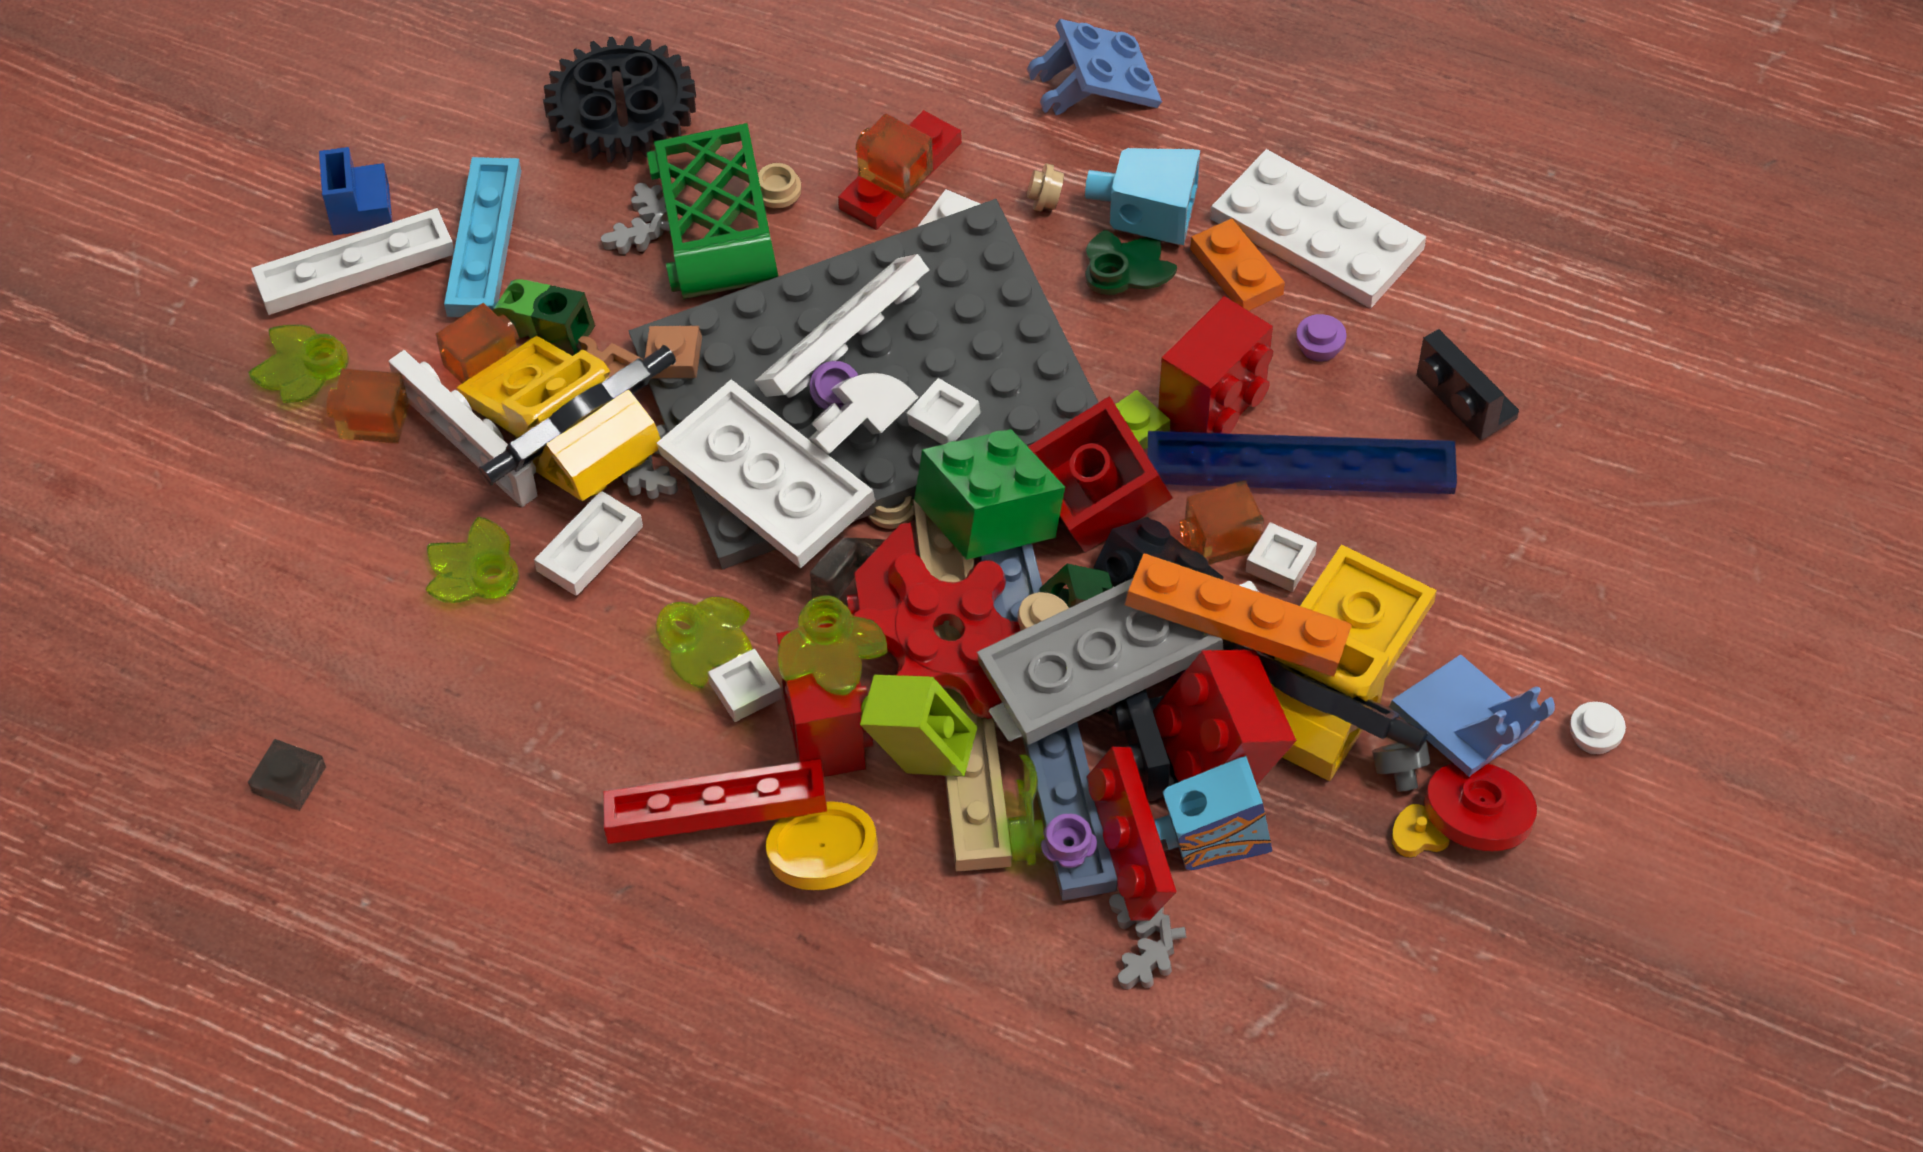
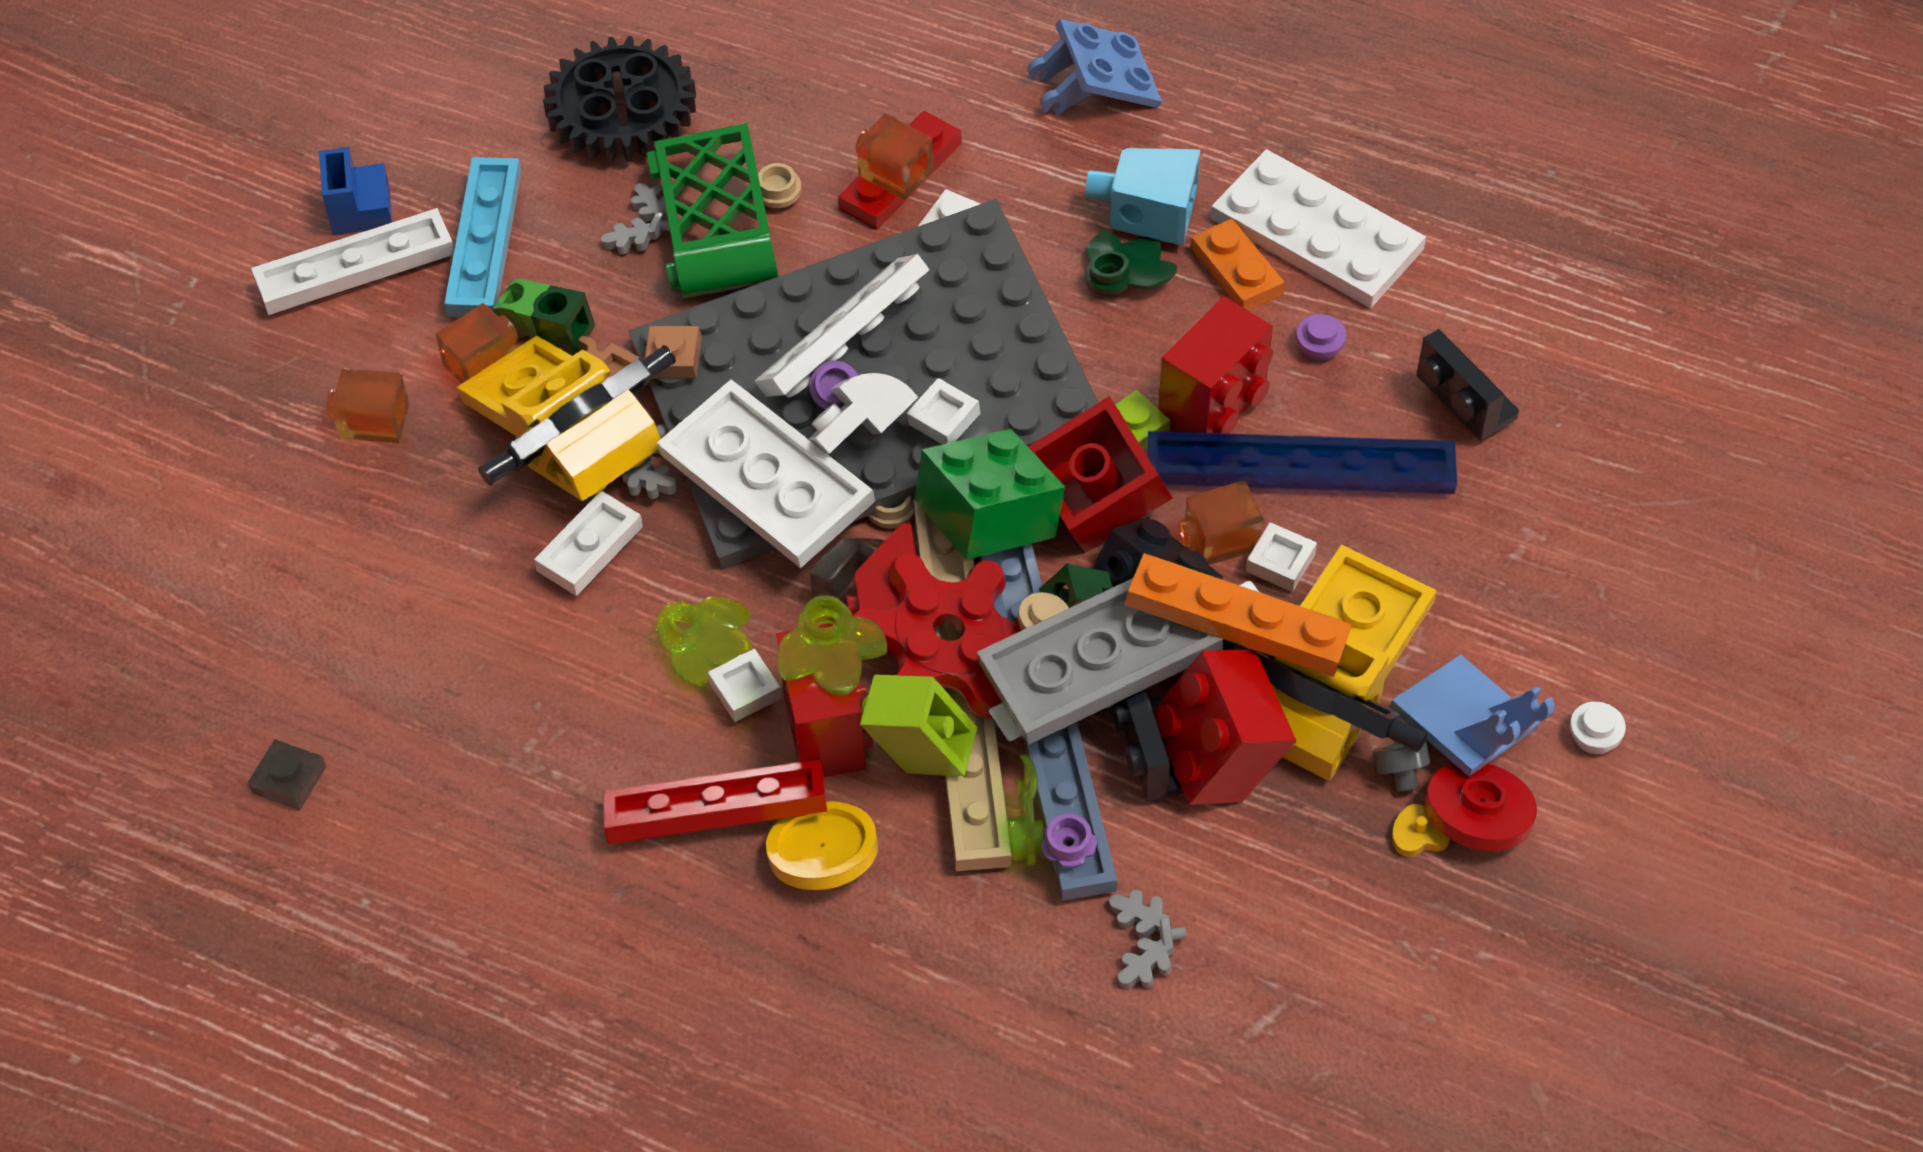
clear neon green plate [248,325,349,403] -> none
white plate [388,350,538,507] -> none
clear neon green plate [426,517,519,603] -> none
tan plate [1027,163,1064,212] -> none
red plate [1087,747,1177,921] -> none
medium azure torso [1154,756,1273,870] -> none

